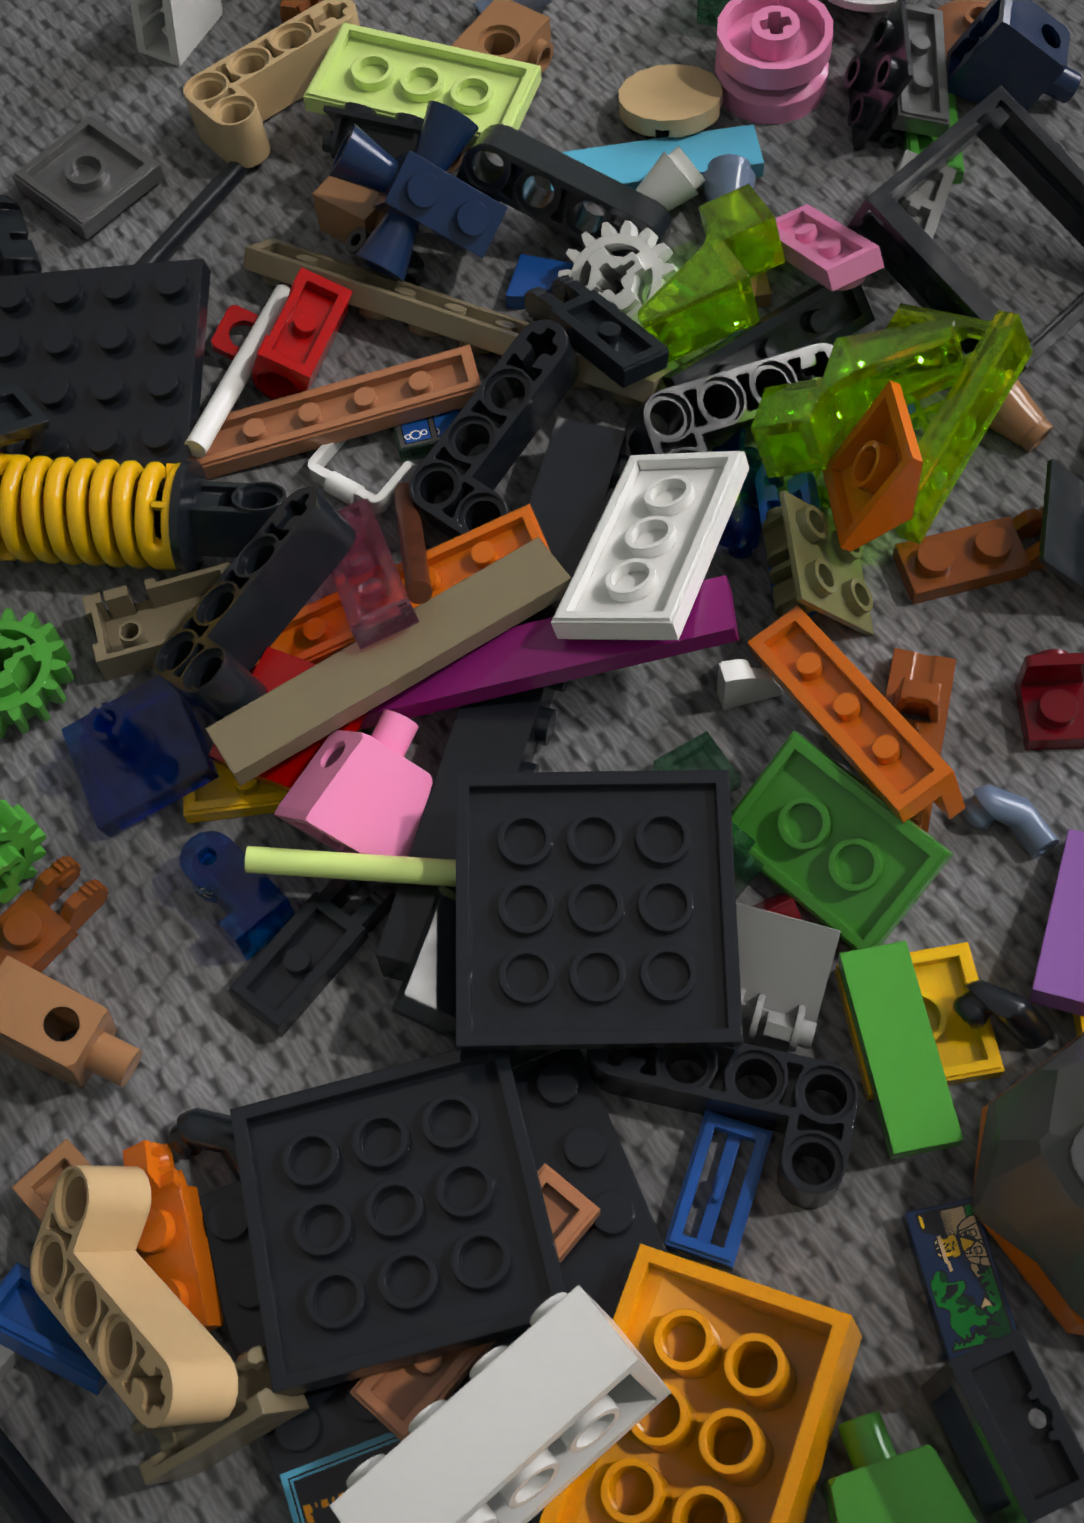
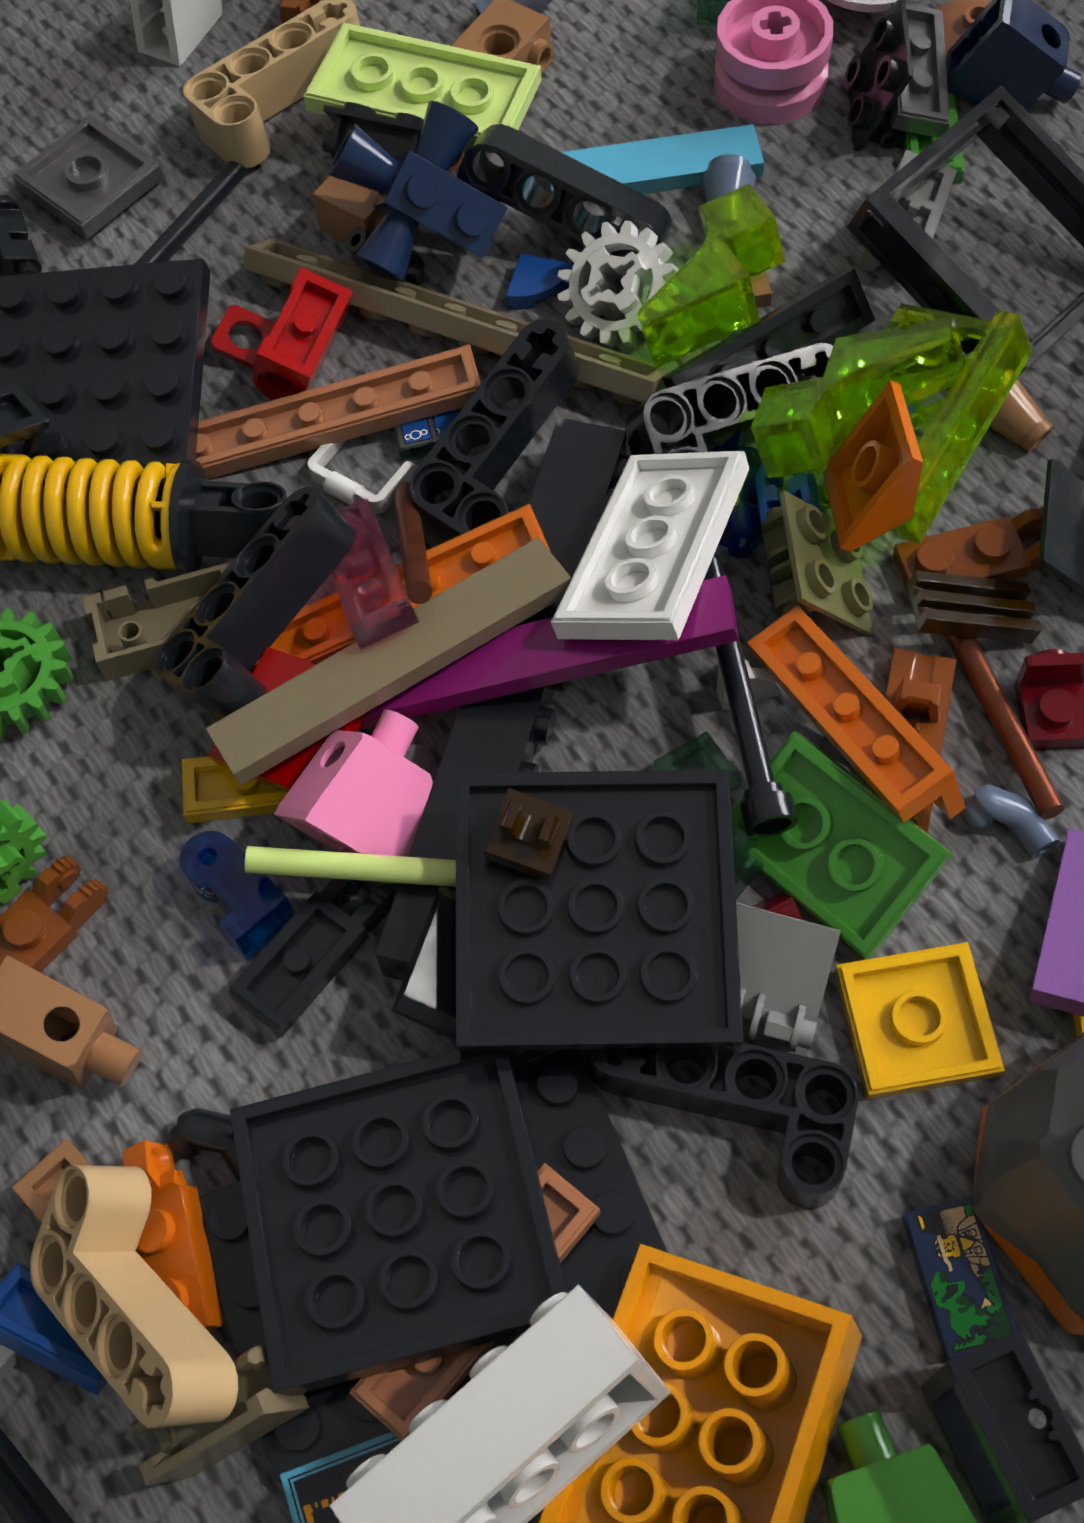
clear blue tile [61,675,220,837] -> none
white bar [184,284,291,458] -> none
black hinge [523,275,669,388] -> none
tan tile [619,64,723,138] -> none
white cone [636,146,706,211] -> none
blue tile [664,1110,773,1271] -> none
bright pink plate [759,204,884,292] -> none
bright green tile [837,940,964,1160] -> none
black arm [953,980,1051,1049] -> none
none -> dark brown tile [484,788,574,882]
none -> black piece [704,554,798,837]
none -> dark brown tile [907,570,1042,644]
none -> copper bar [937,609,1065,820]

